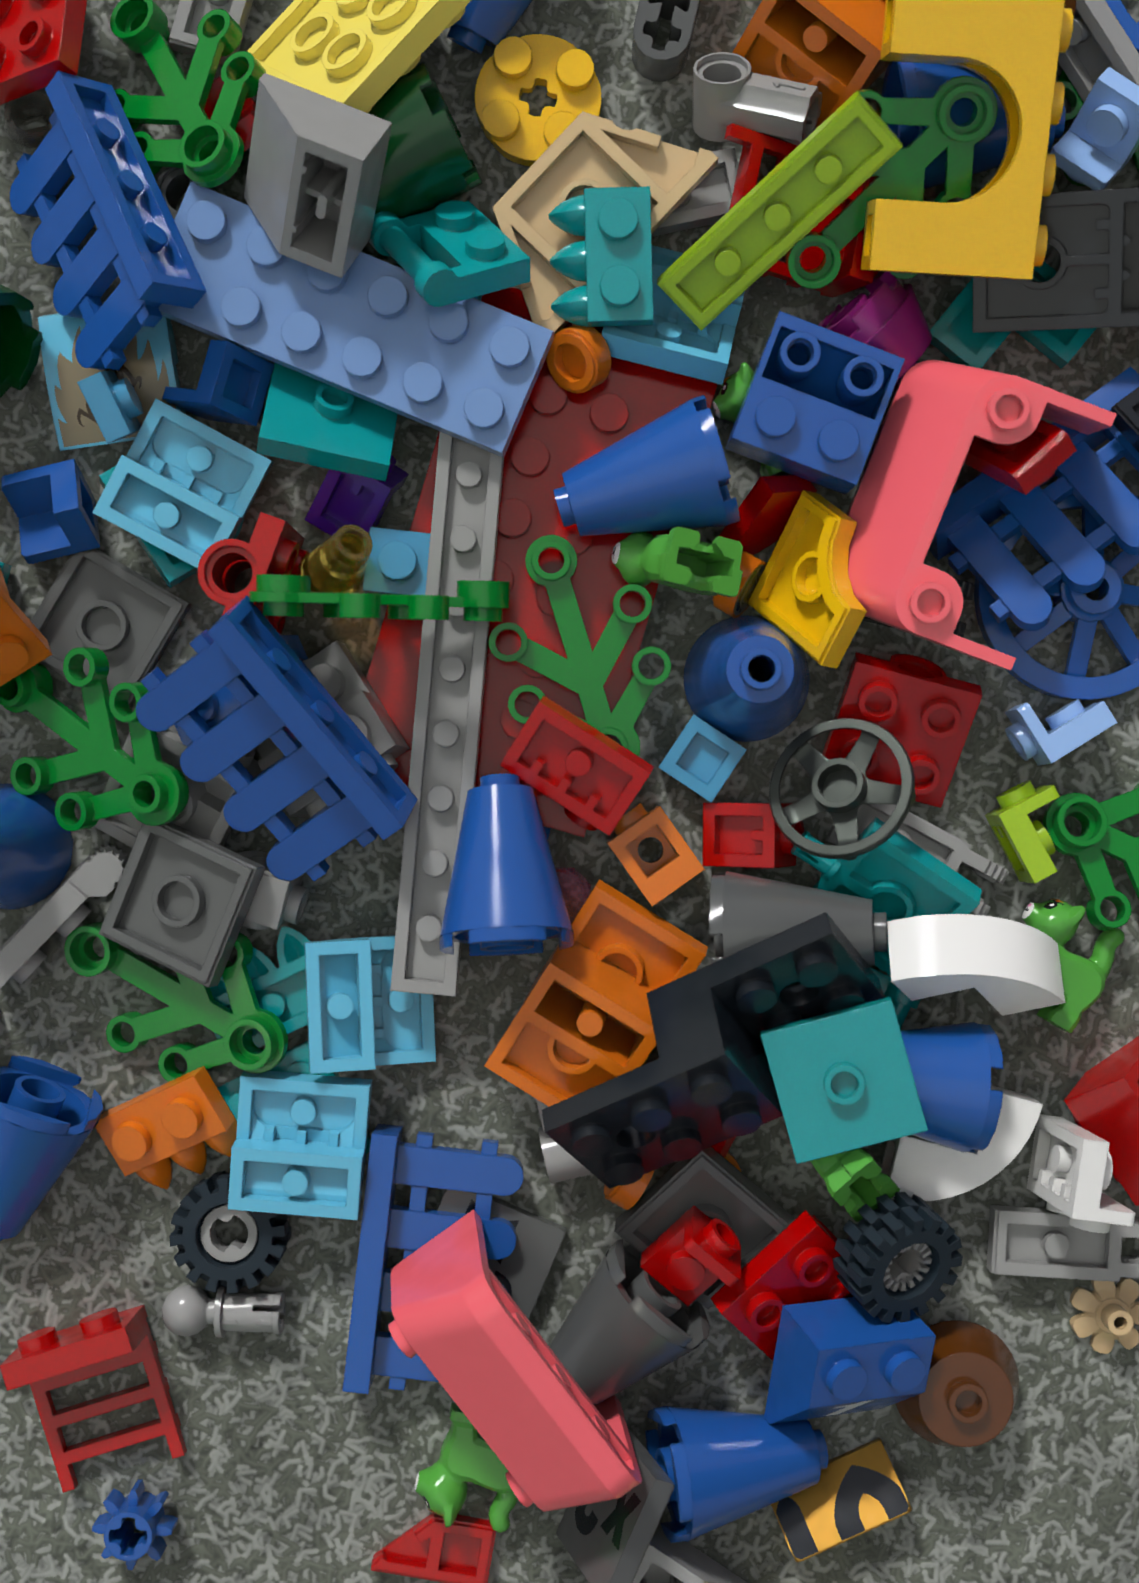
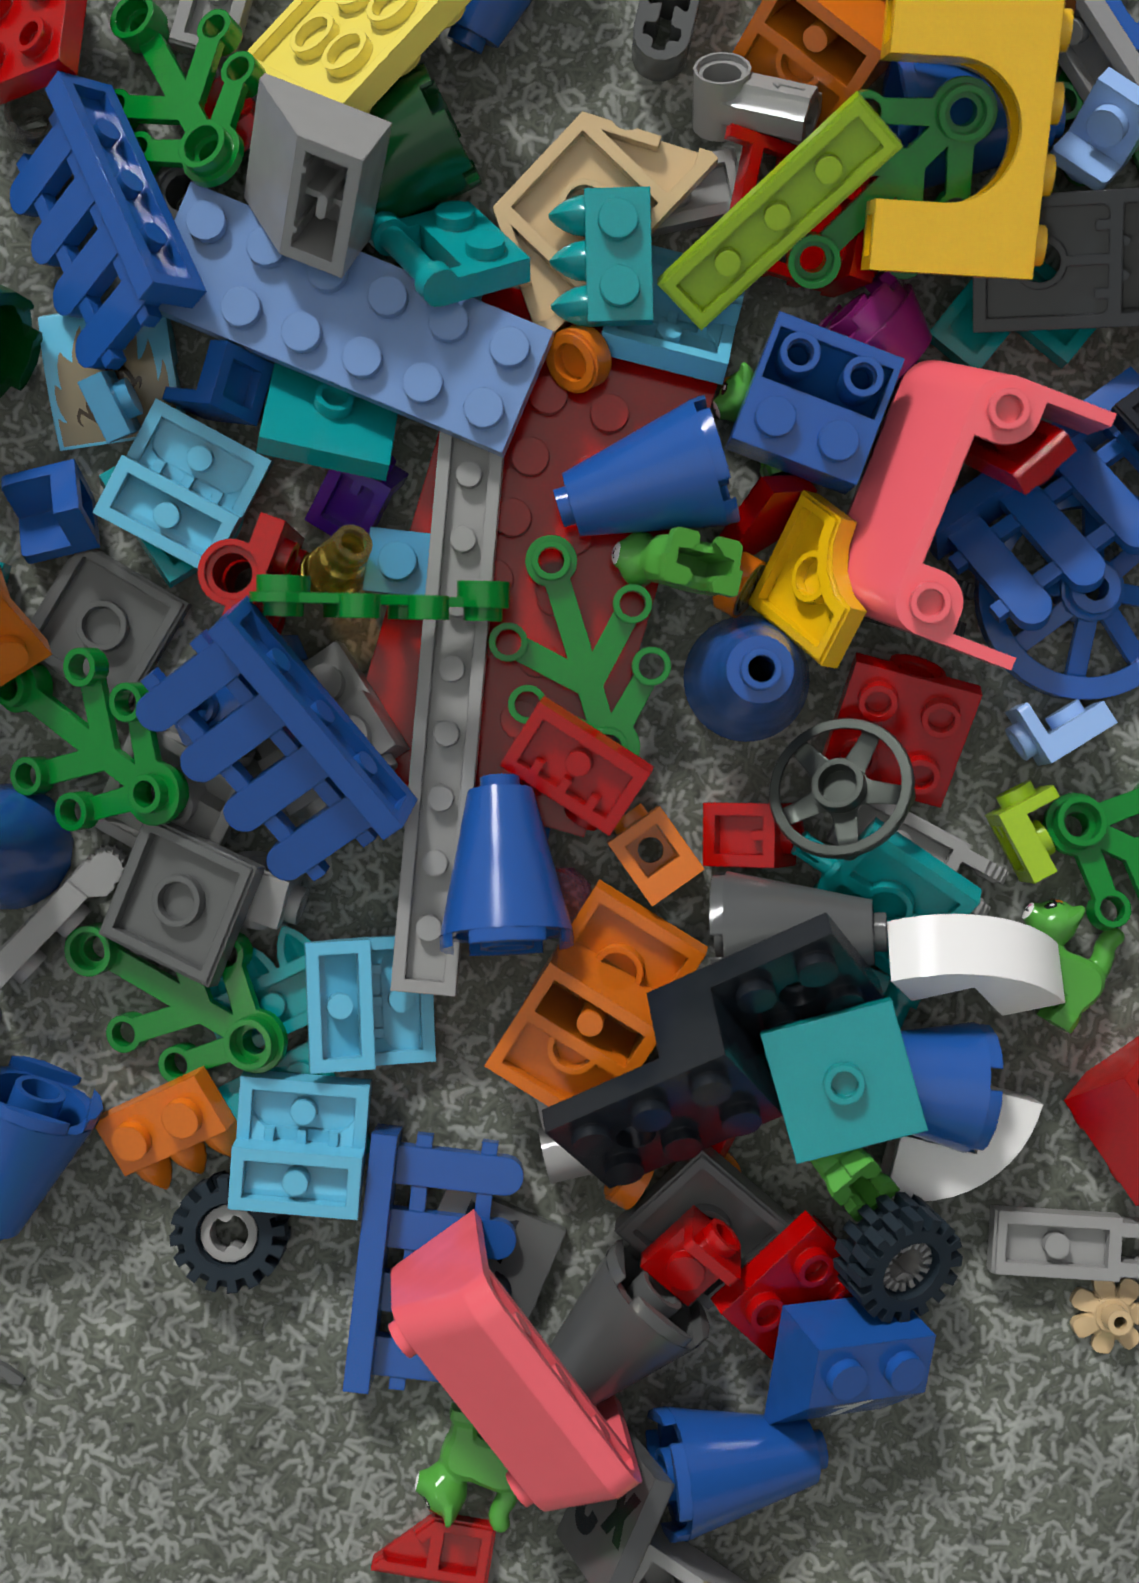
red plate [0,1305,187,1493] -> none
blue gear [92,1479,178,1570] -> none
light grey pin [162,1285,286,1338] -> none
yellow plate [475,34,601,166] -> none
dark azure plate [658,714,747,803] -> none
slope [771,1437,912,1562] -> none
reddish brown cone [895,1320,1019,1447] -> none
white bracket [1027,1114,1136,1233] -> none

